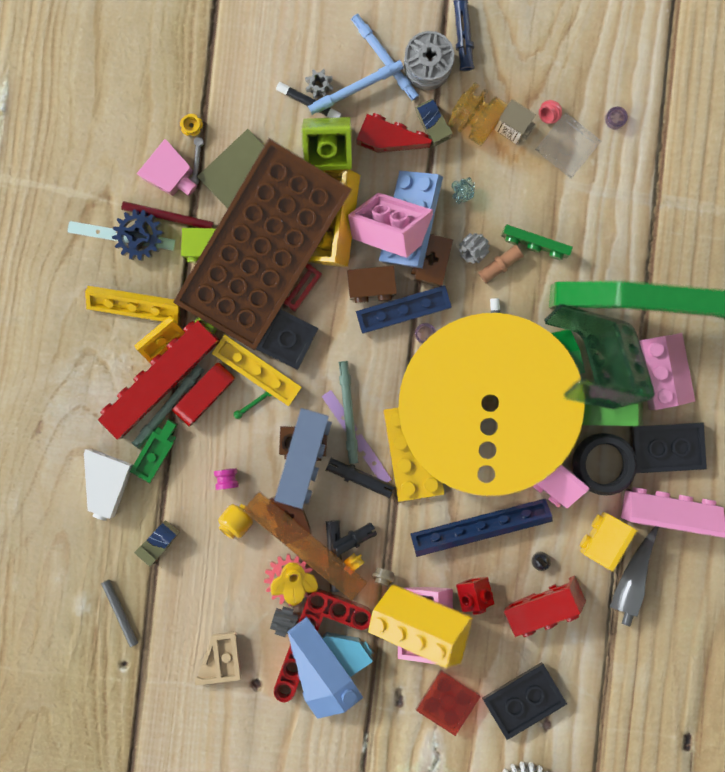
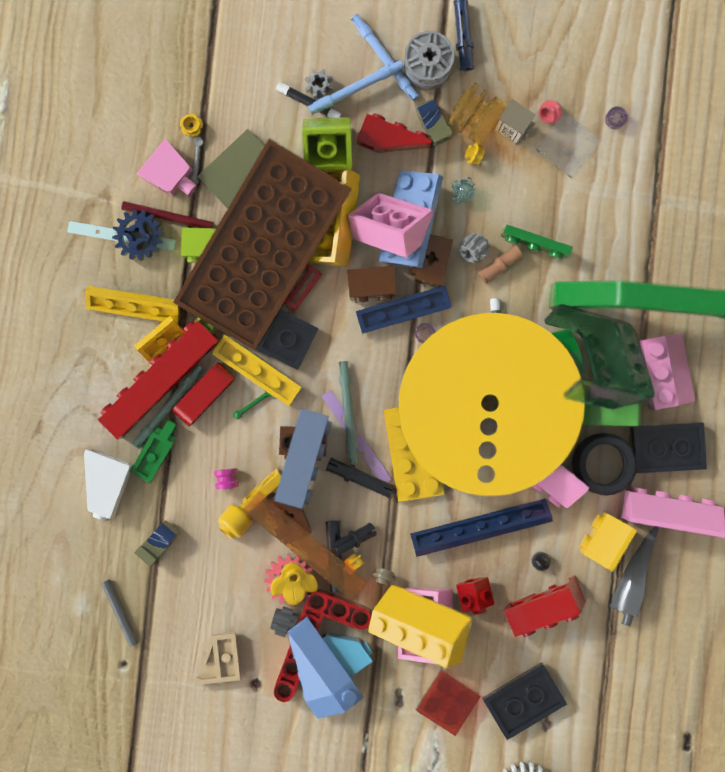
none -> yellow plate [242,468,282,511]
none -> yellow plate [465,142,485,165]

